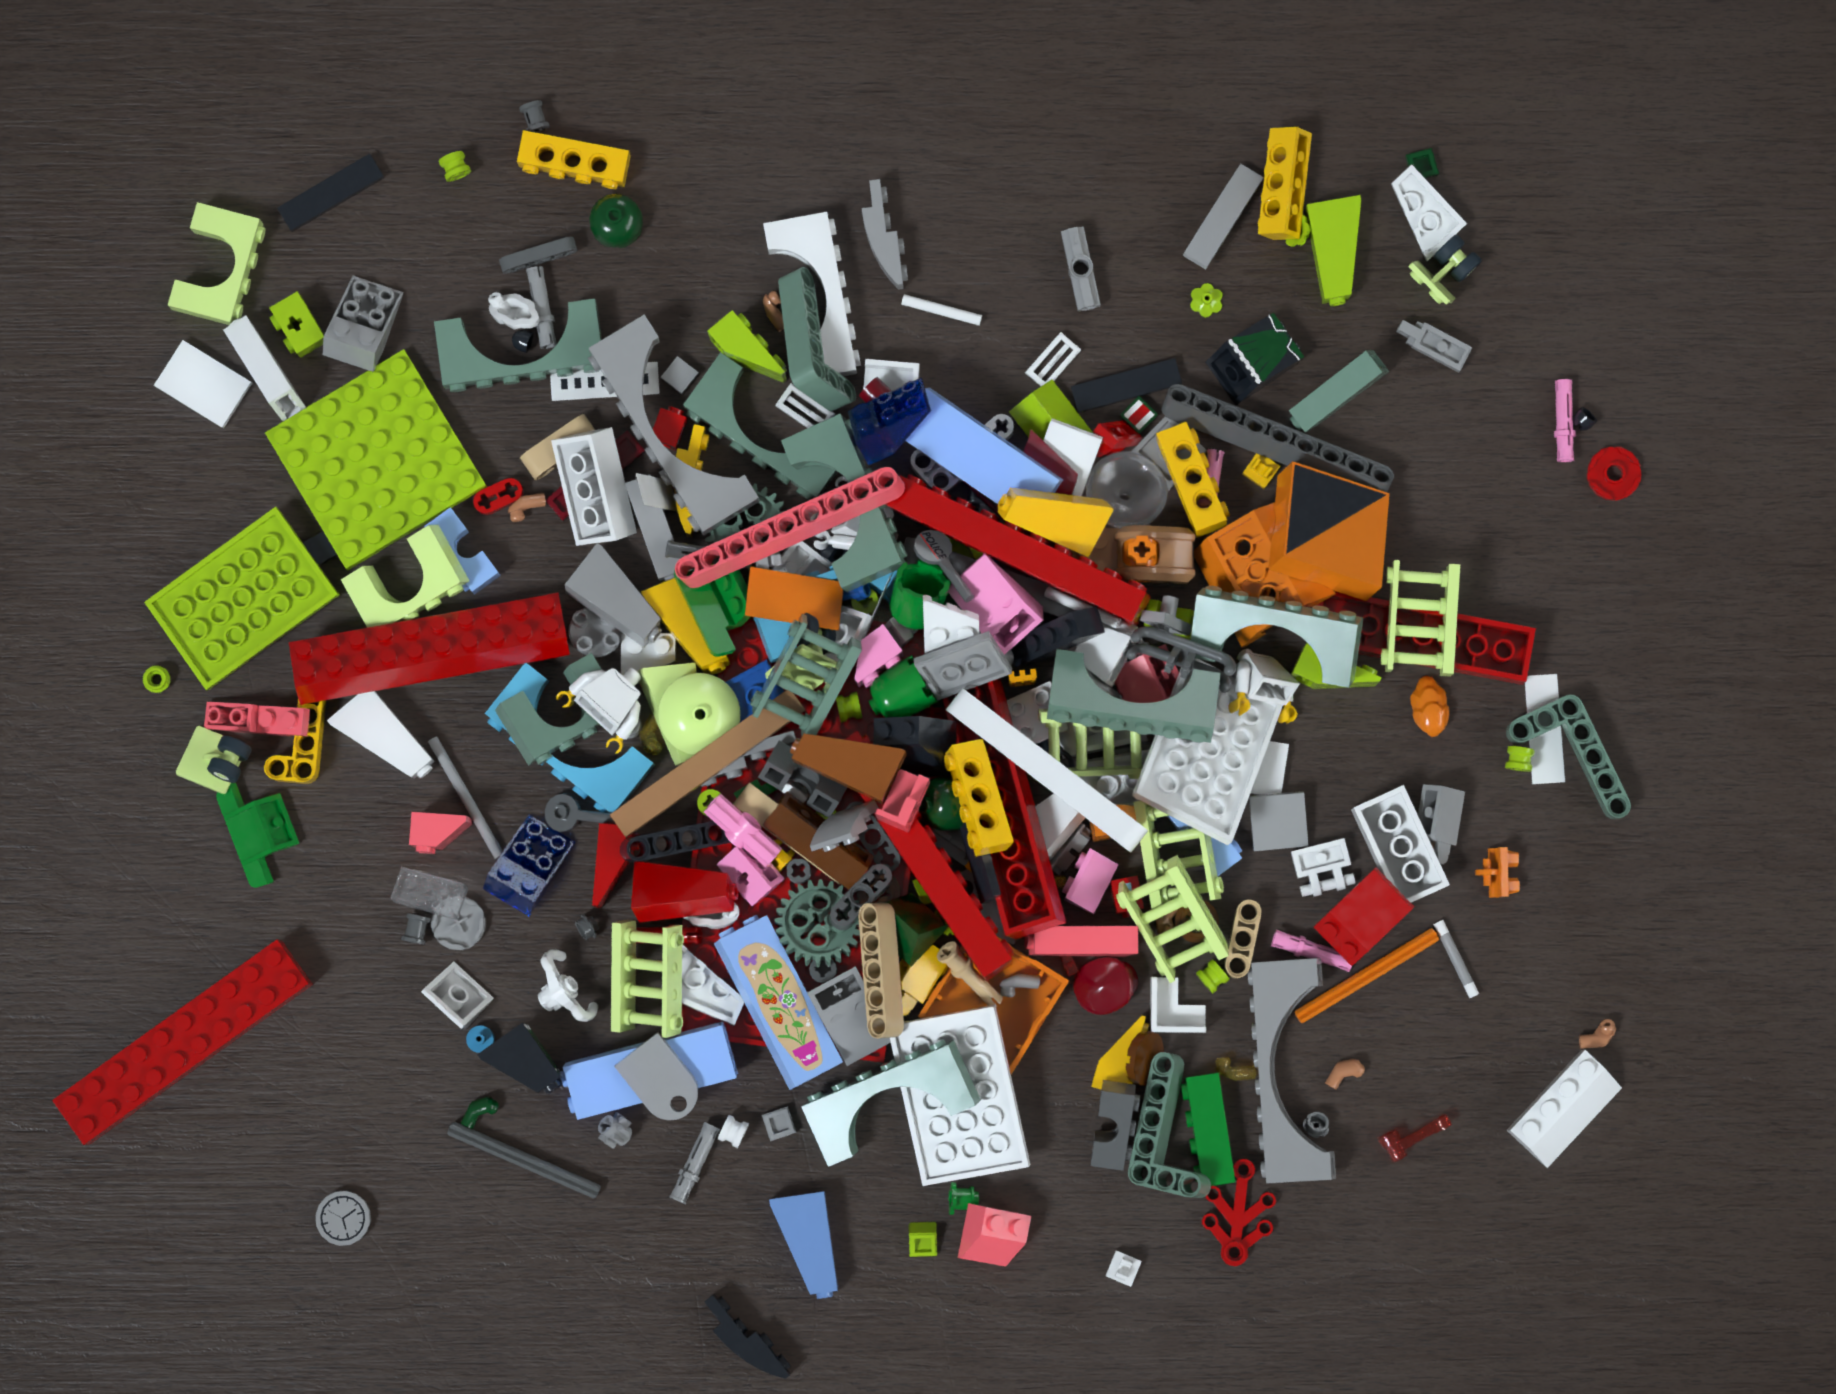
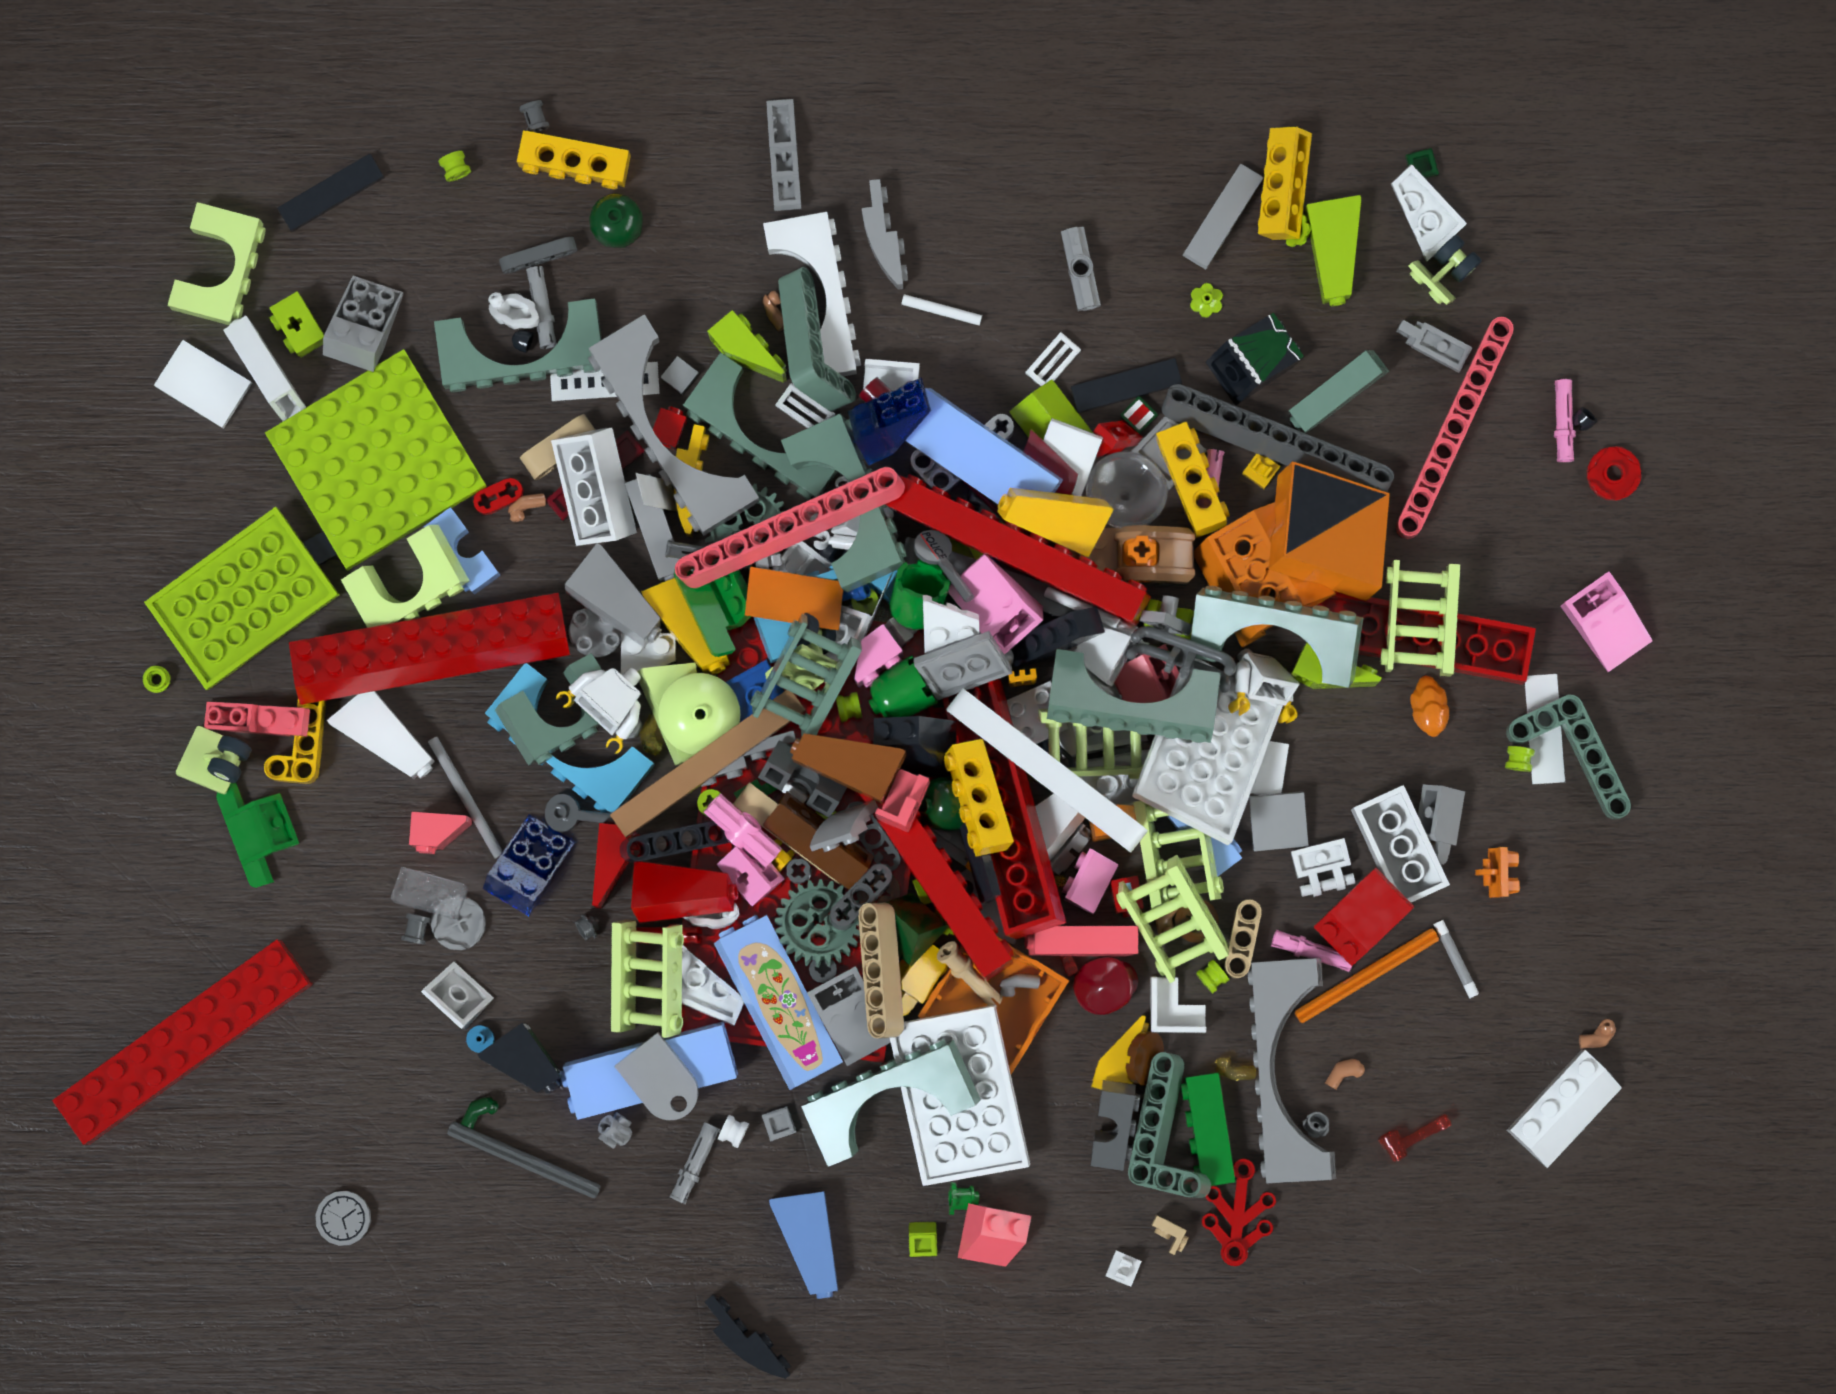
white piece [538,949,598,1022] -> none
none -> light grey slope [766,99,801,211]
none -> tan bracket [1151,1214,1189,1255]
none -> coral beam [1396,317,1514,539]
none -> bright pink slope [1561,572,1652,672]

